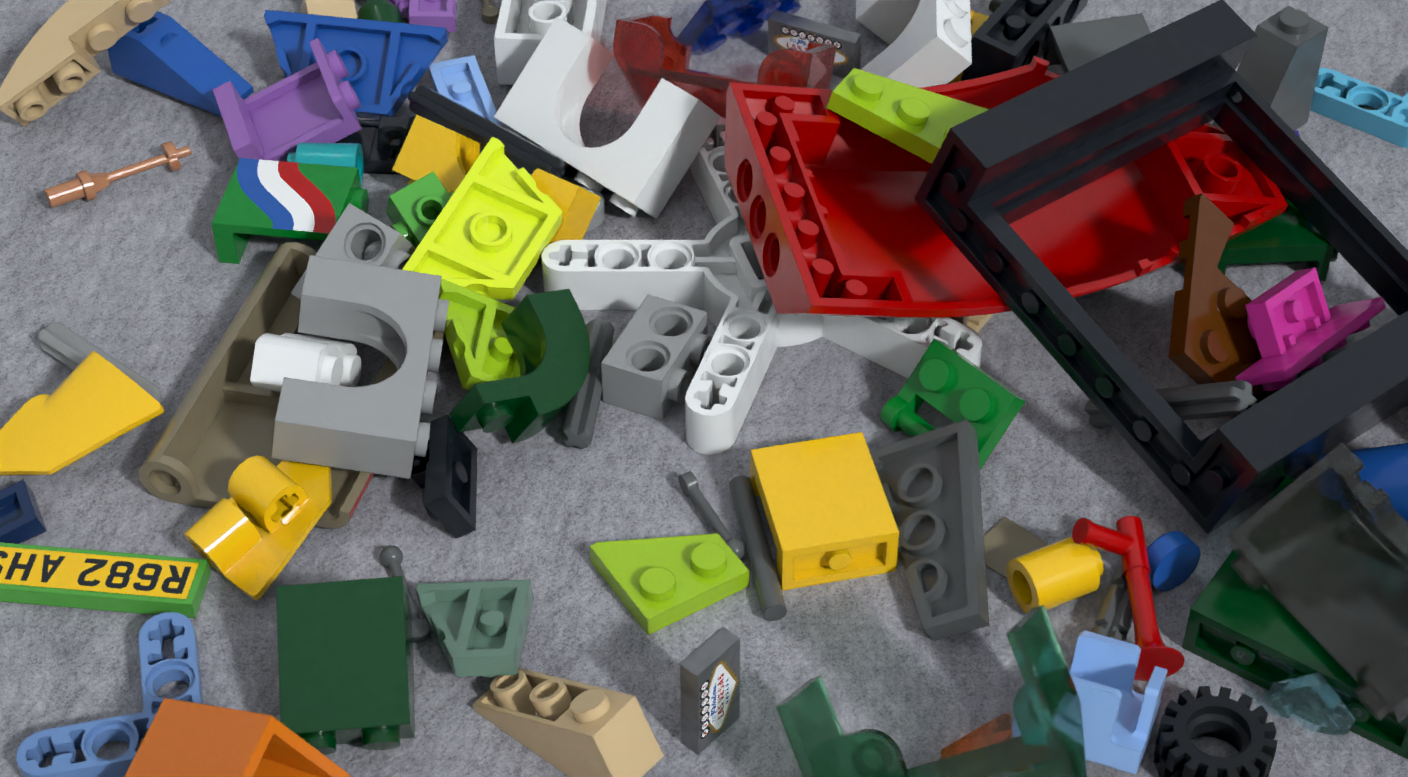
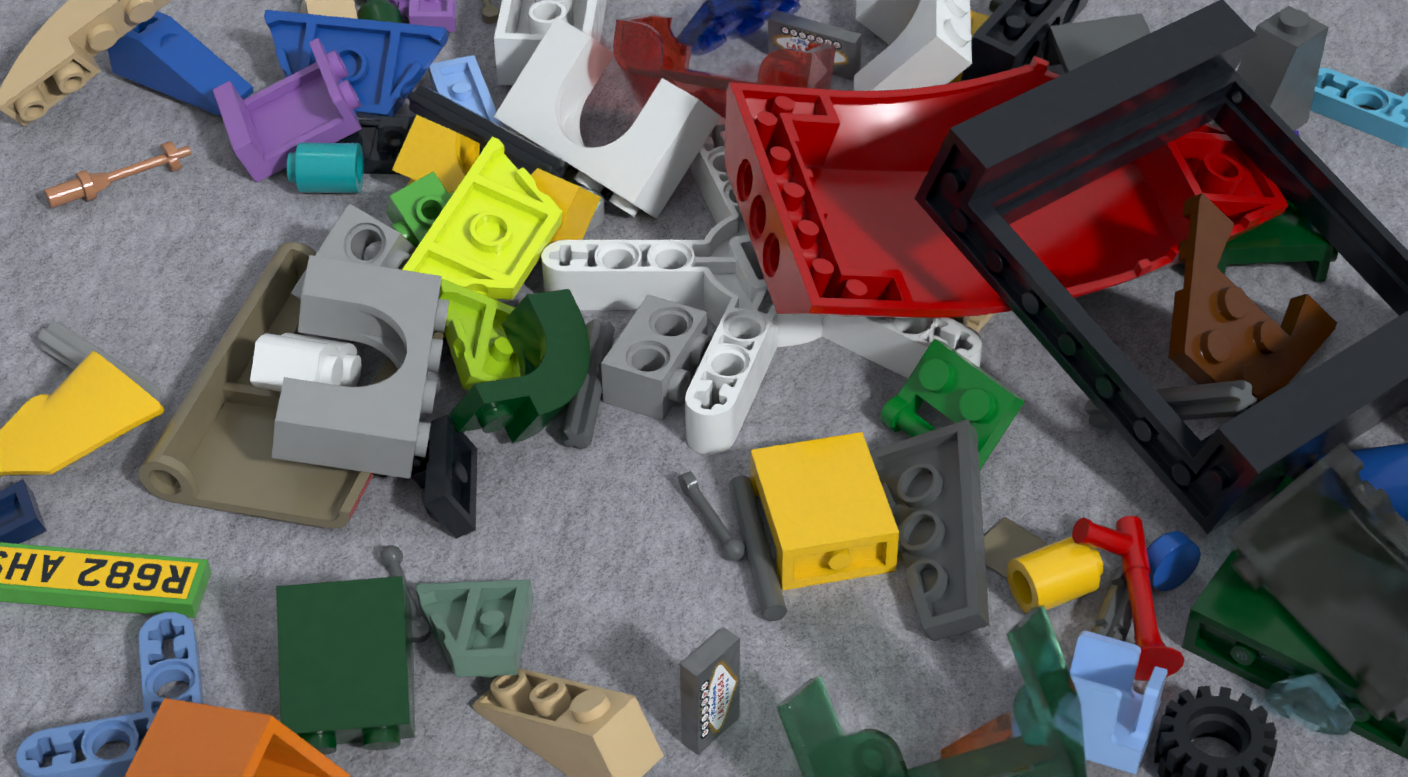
yellow panel [183,455,332,600] -> none
panel [211,158,369,264] -> none
lime wing [589,533,750,635] -> none
lime wing [826,68,989,164] -> none
dark pink bracket [1235,267,1386,391] -> none

